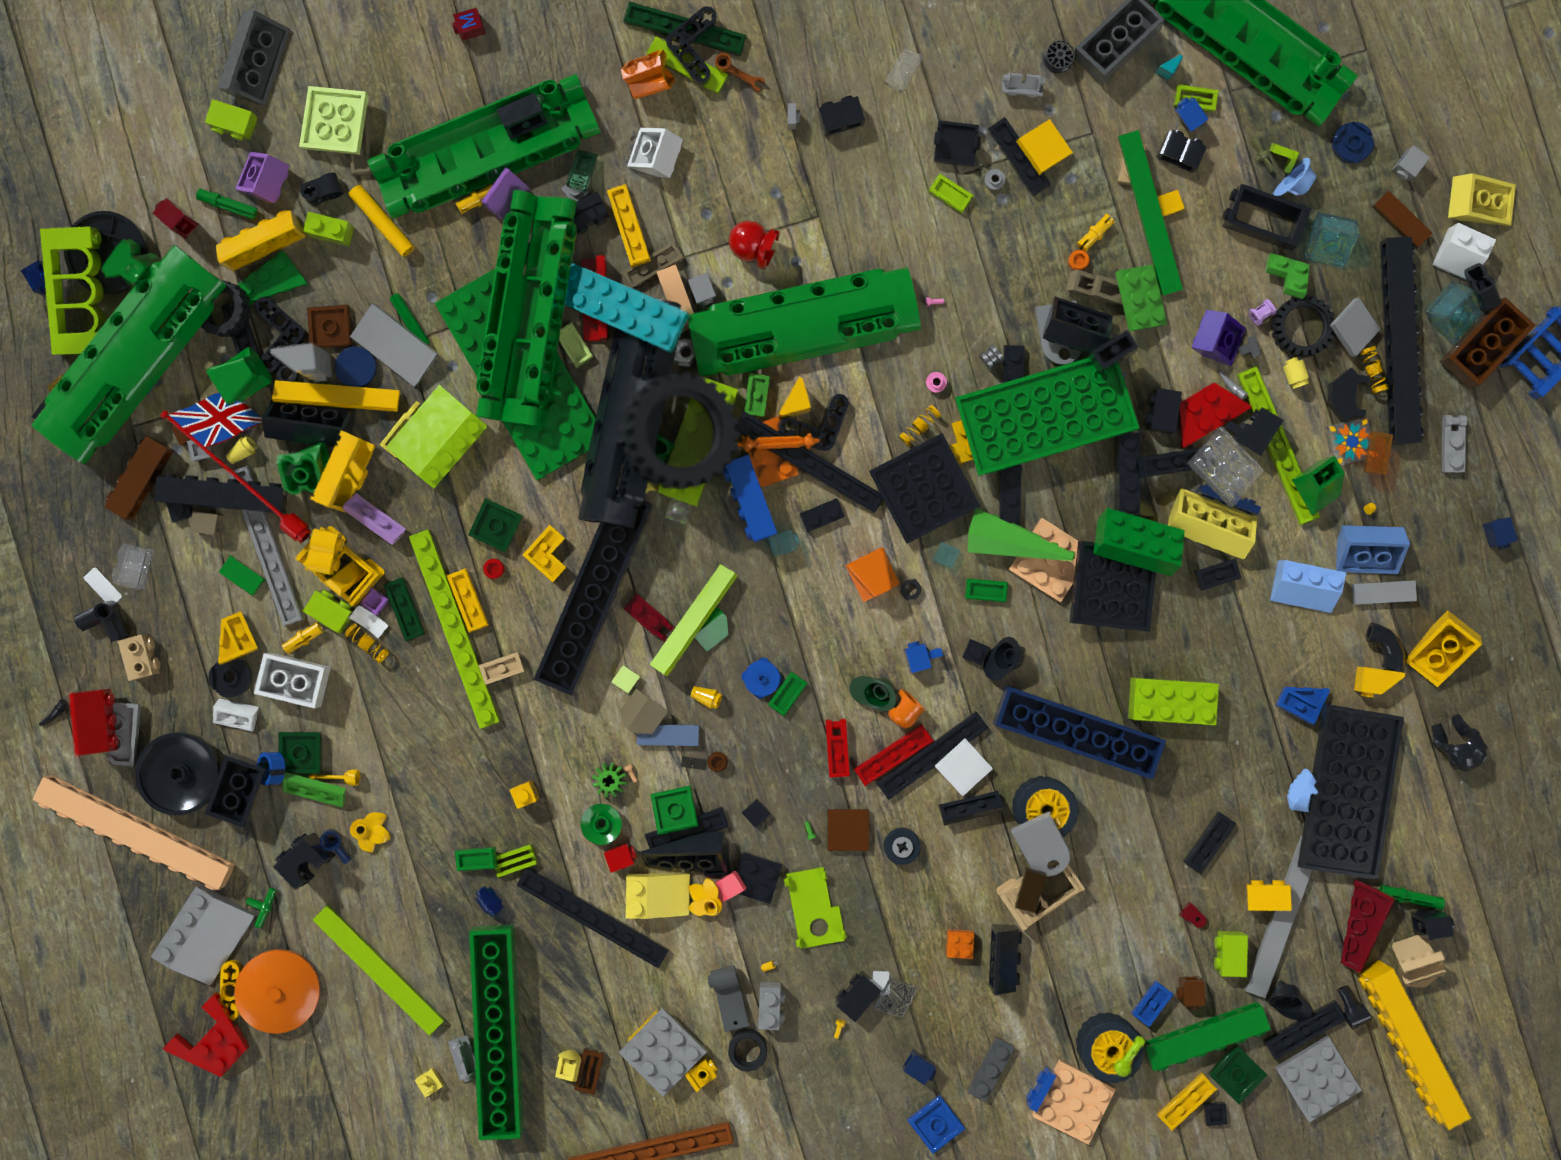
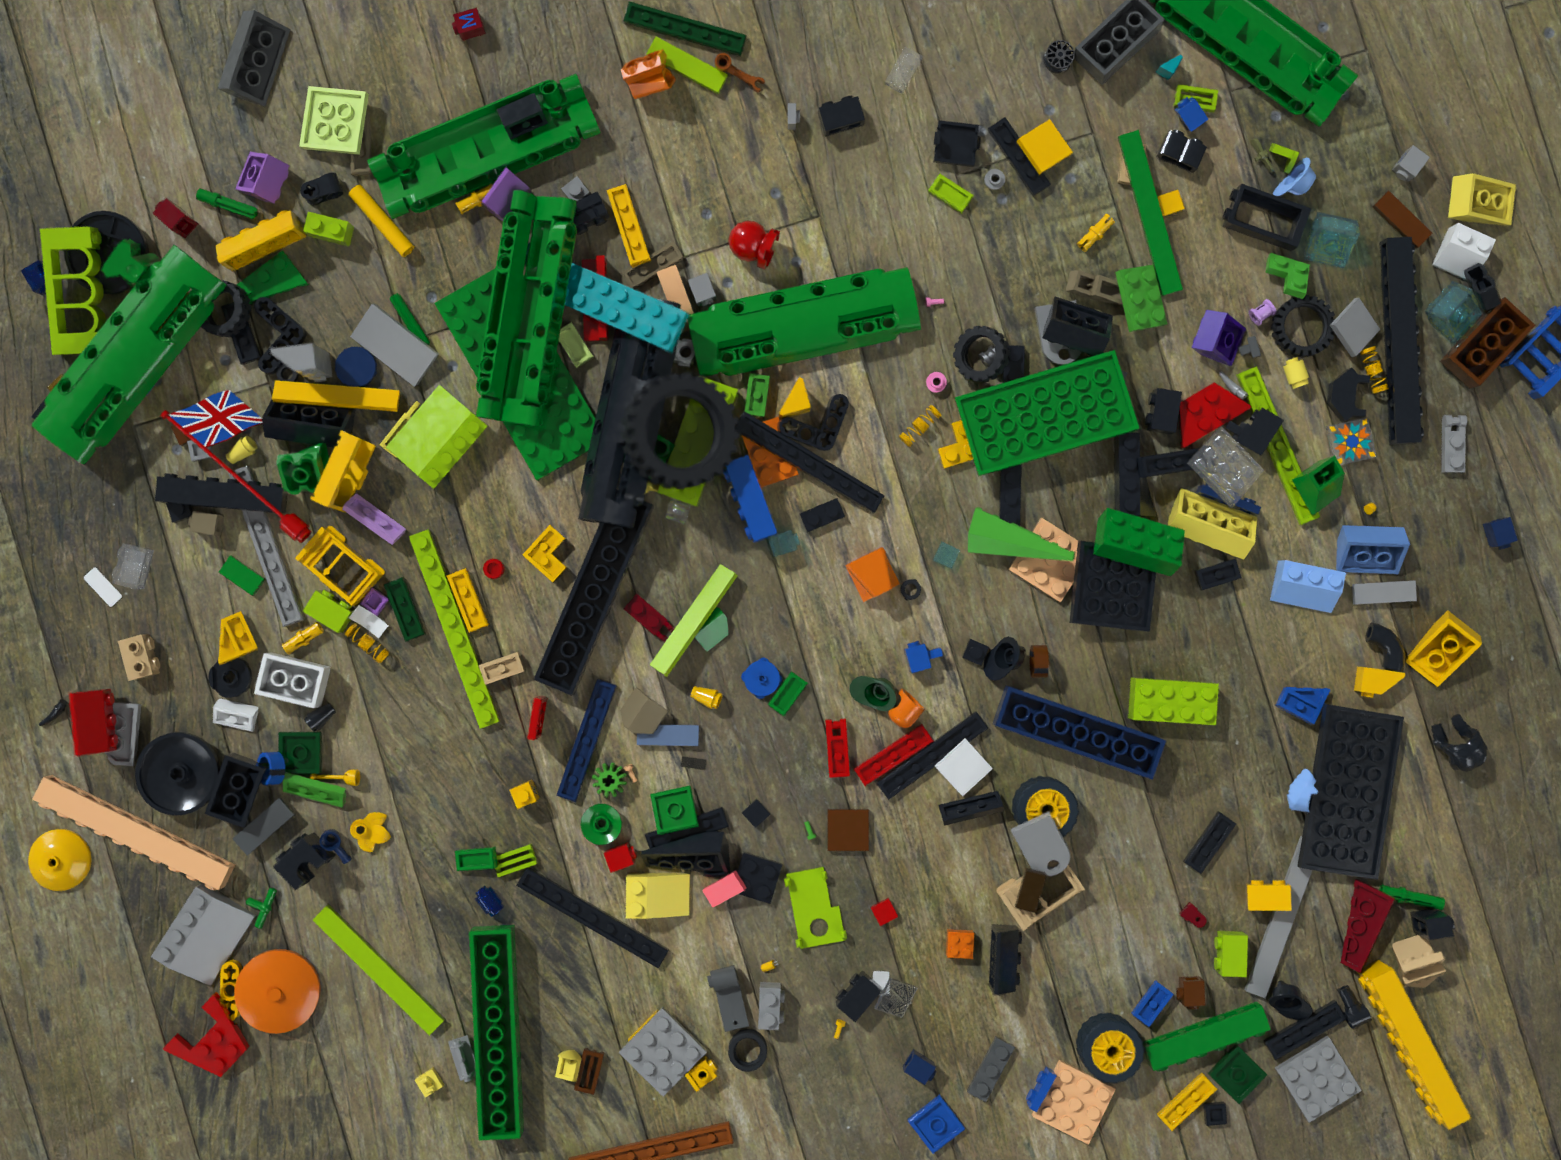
black piece [74,600,130,643] -> none
reddish brown brick [104,436,174,521] -> none
lime brick [205,99,258,141] -> none
green piece [207,347,272,405] -> none
yellow brick [305,529,344,575] -> none
reddish brown tile [307,304,352,349] -> none
yellow tile [324,560,367,596] -> none
dark green plate [468,498,523,553] -> none
clear green tile [566,150,598,192] -> none
yellowish green tile [612,665,640,694] -> none
white slope [627,128,683,178] -> none
black beam [666,6,717,85] -> none
yellow plate [688,878,723,916] -> none
reddish brown plate [707,751,728,772] -> none
orange wheel [737,433,819,452] -> none
black plate [869,433,980,544] -> none
black wheel [884,827,921,865] -> none
green tile [965,578,1008,602] -> none
light grey hinge [1001,73,1045,97] -> none
orange tile [1068,250,1090,271] -> none
black brick [1089,330,1139,374] -> none
lime piece [1113,1036,1145,1077] -> none
dark blue tile [1332,122,1374,164] -> none
clear orange plate [1363,431,1393,476] -> none
none -> yellow dish [28,829,91,891]
none -> dark grey piece [233,798,295,856]
none -> black cone [304,703,336,732]
none -> red tile [527,696,548,740]
none -> dark blue tile [556,679,617,802]
none -> red tile [870,898,898,926]
none -> black tyre [953,326,1010,382]
none -> reddish brown piece [1029,645,1049,678]

